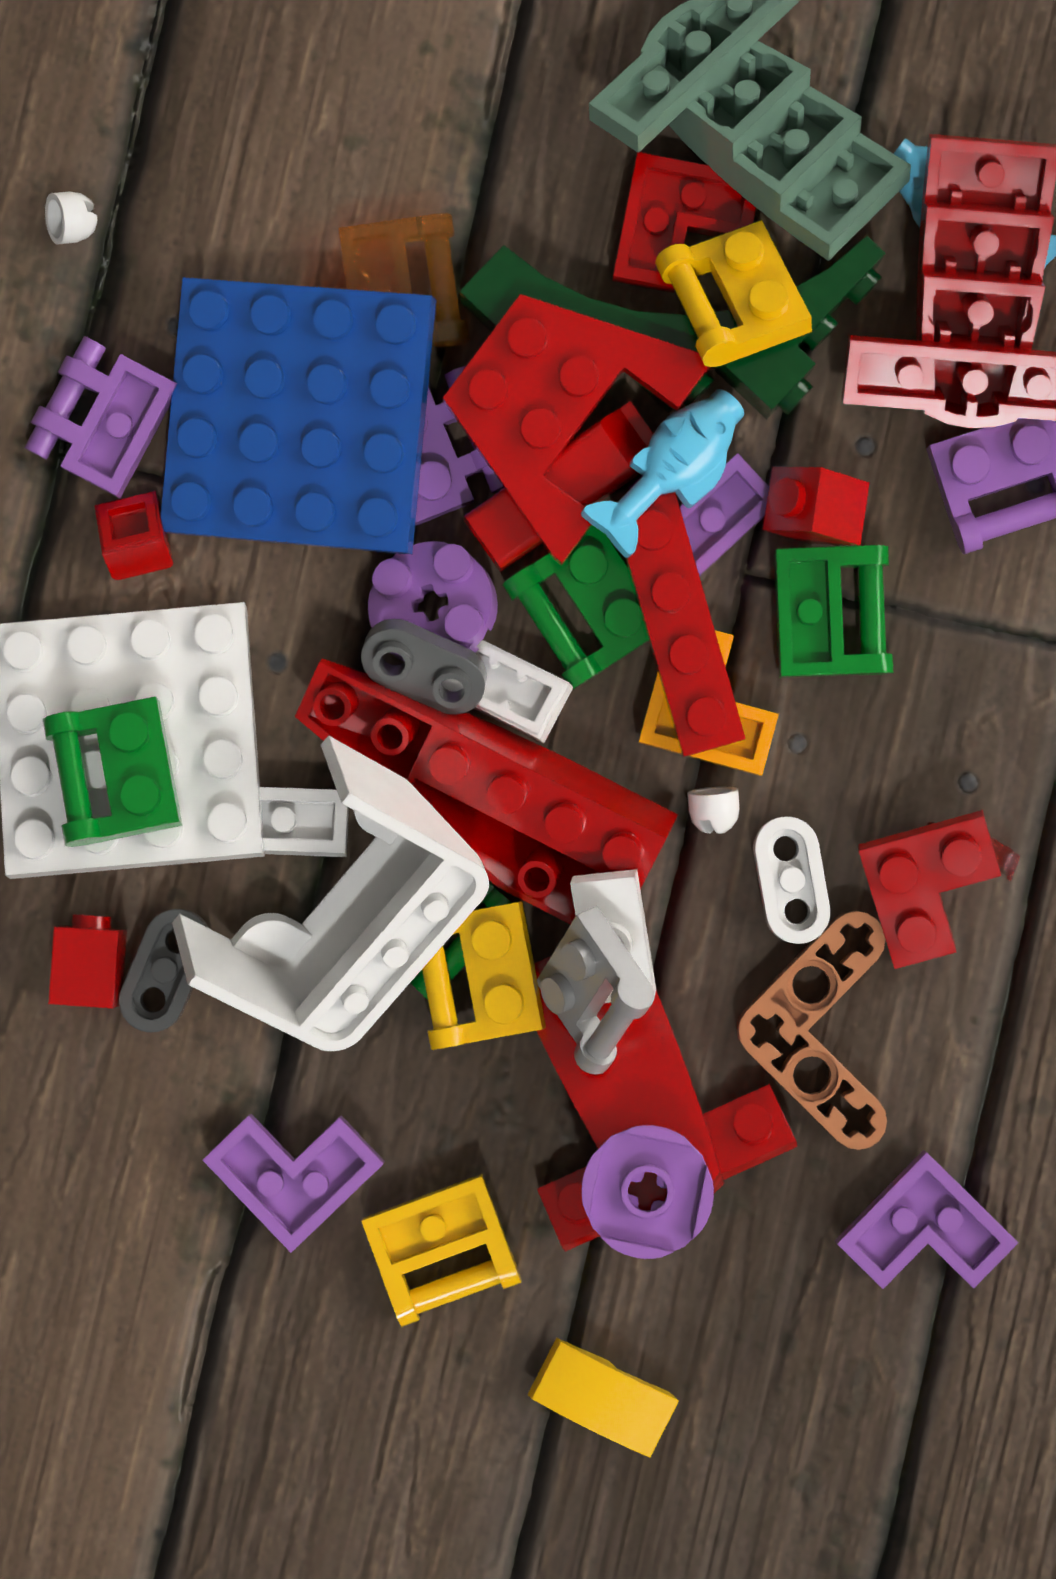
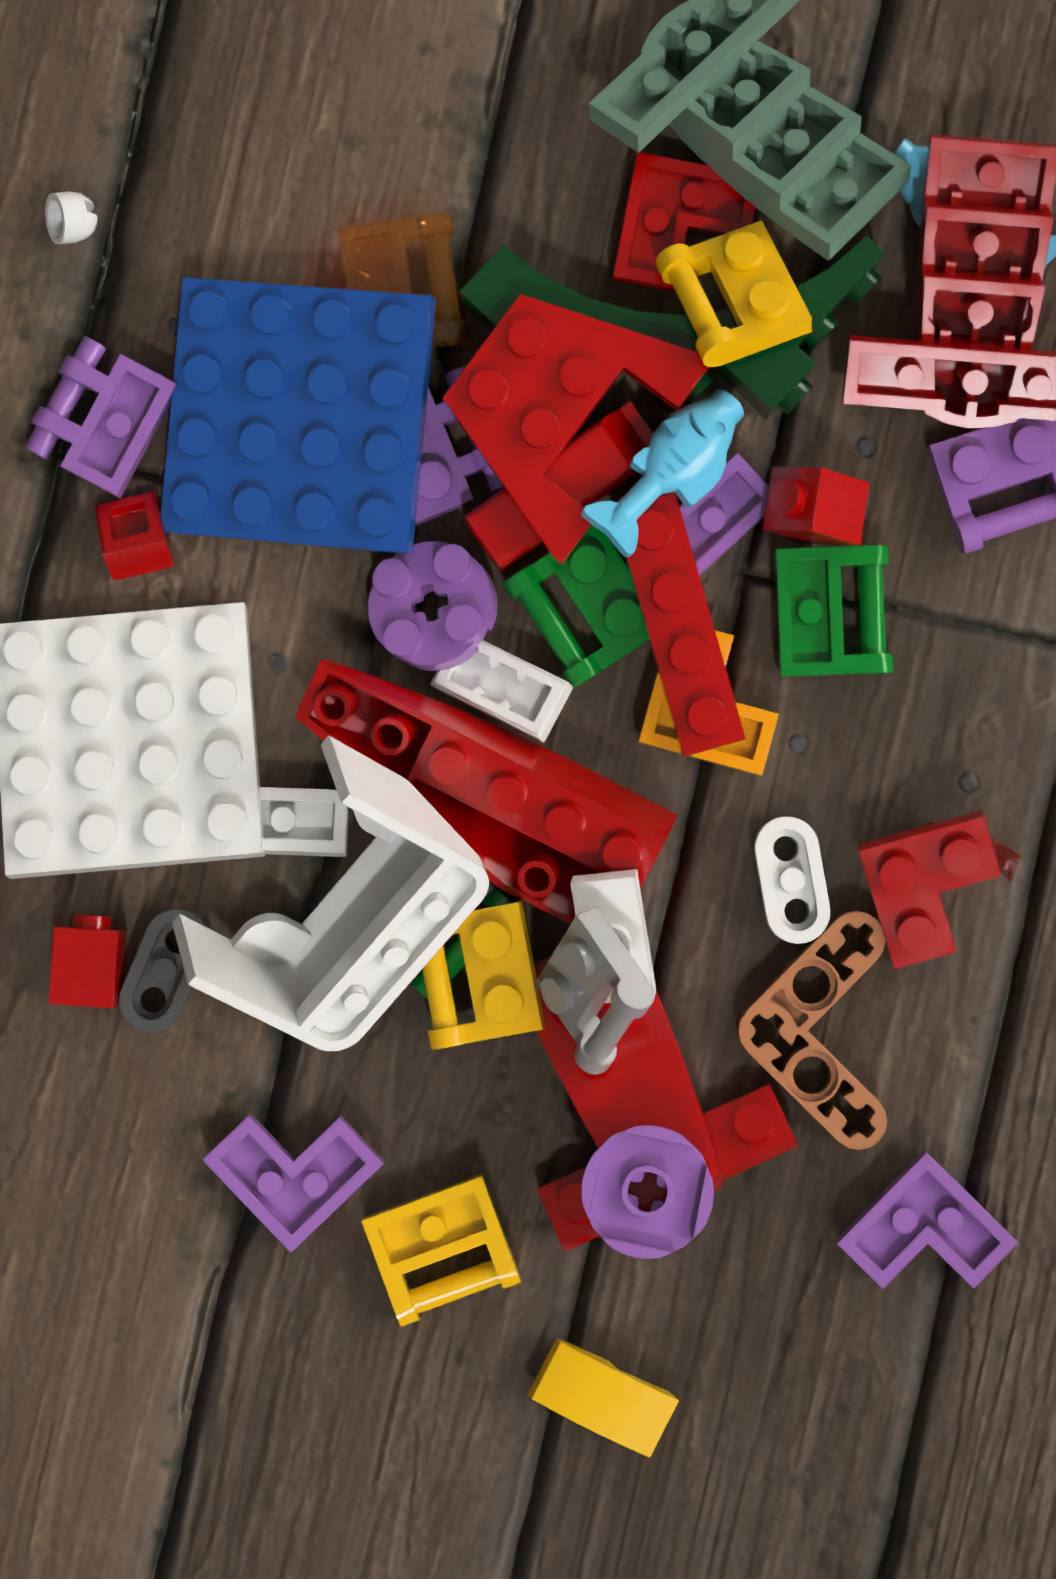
green plate [42,696,183,847] -> none
dark grey plate [361,619,487,714] -> none
white hinge [687,787,740,834] -> none

